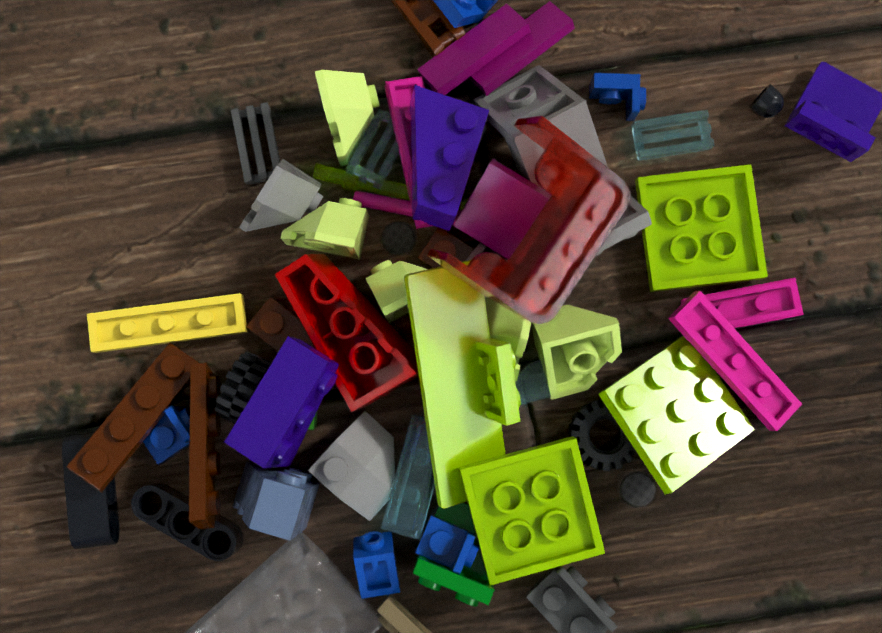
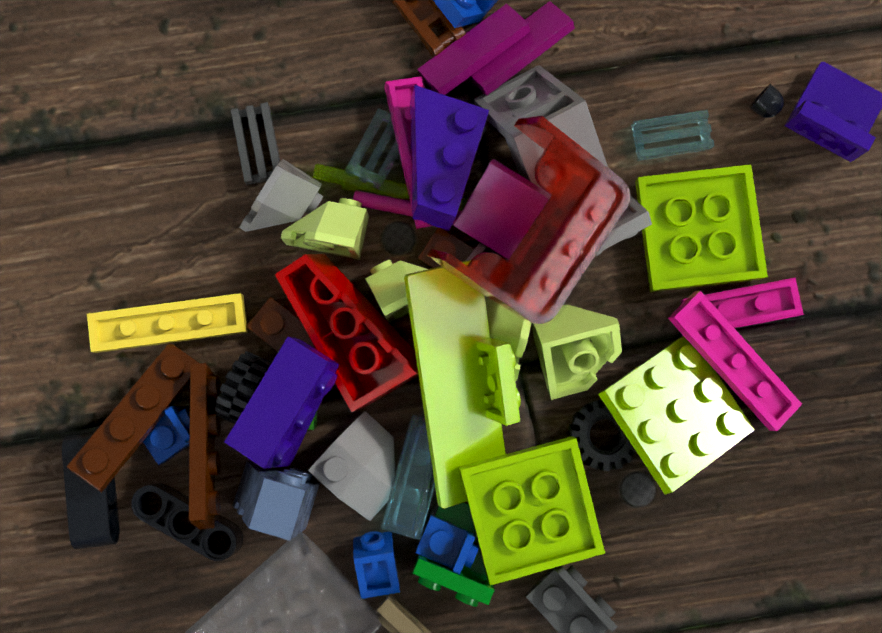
yellowish green slope [315,70,380,166] -> none
clear light blue tile [515,359,551,405] -> none
blue bracket [589,73,646,121] -> none

